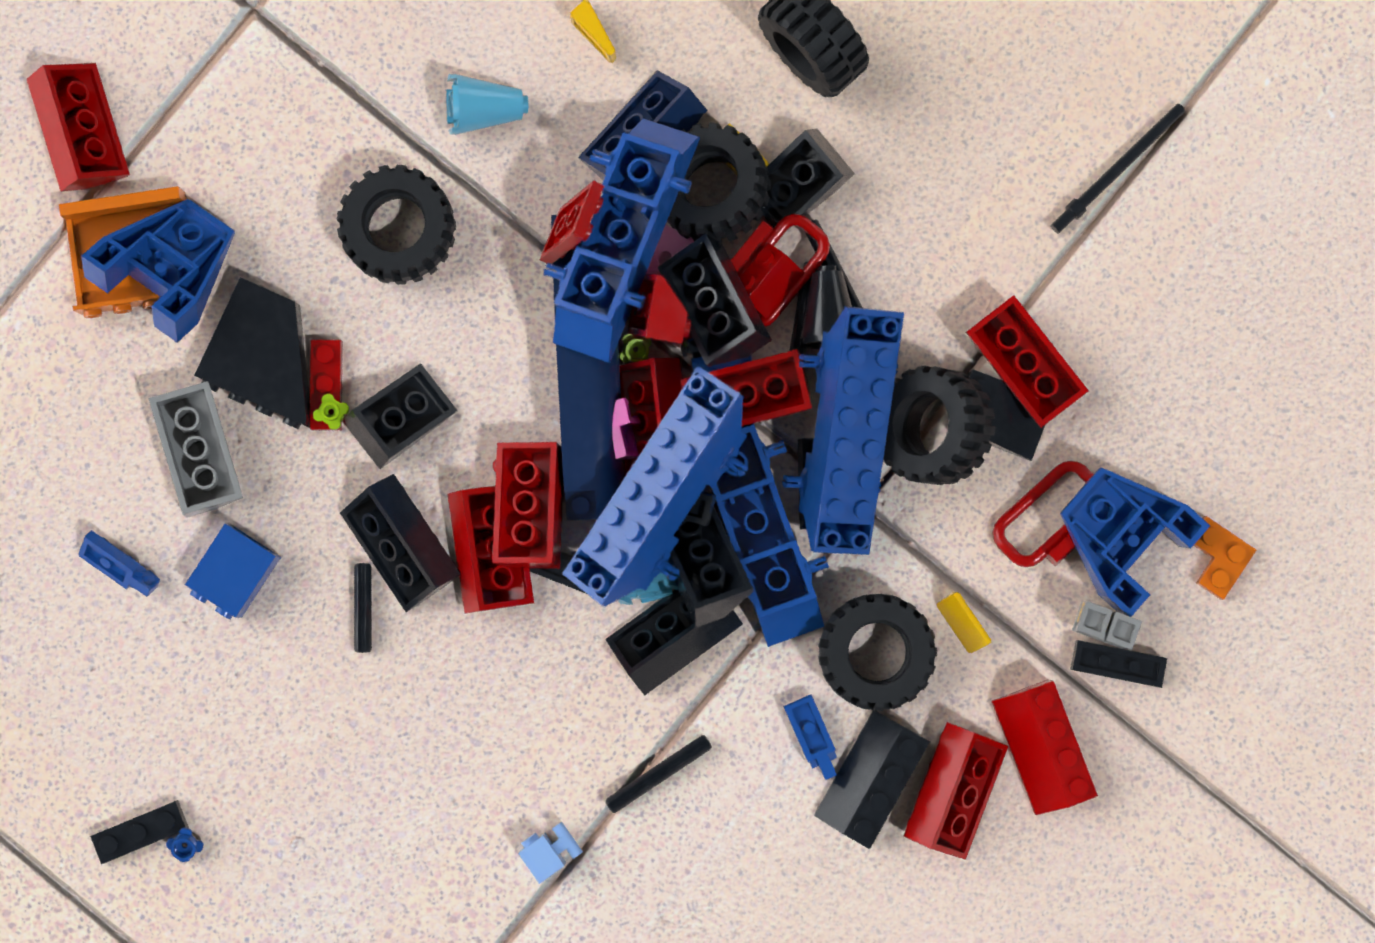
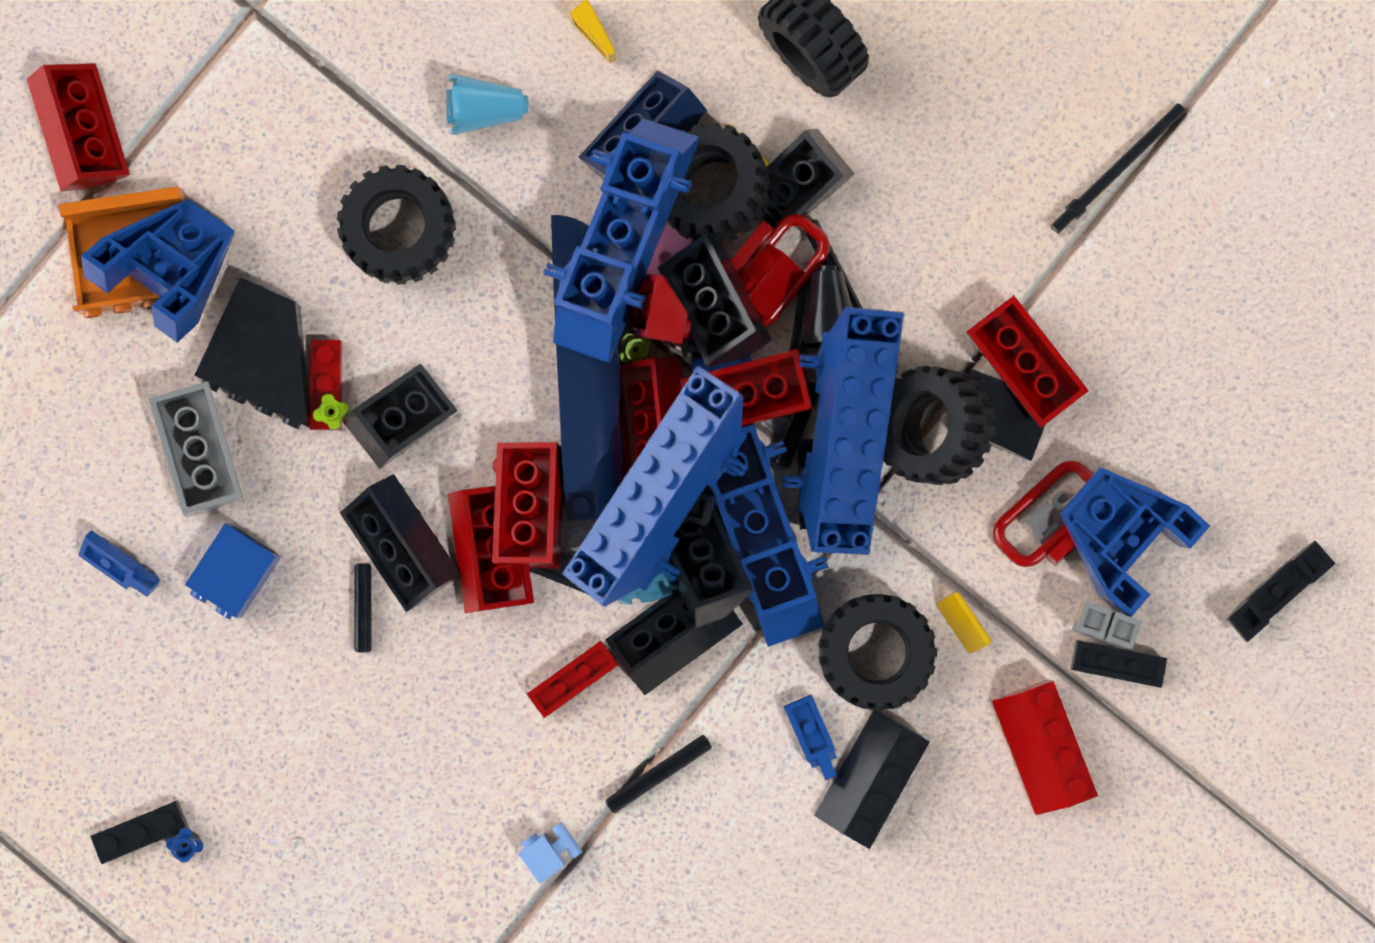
red plate [539,180,604,264] -> none
dark pink slope [612,398,641,460] -> none
red slope [903,722,1009,860] -> none
orange plate [1193,516,1257,600] -> none
none -> red plate [527,641,619,718]
none -> black axle [774,381,819,467]
none -> light grey plate [1024,490,1073,544]
none -> black slope [1226,540,1336,642]

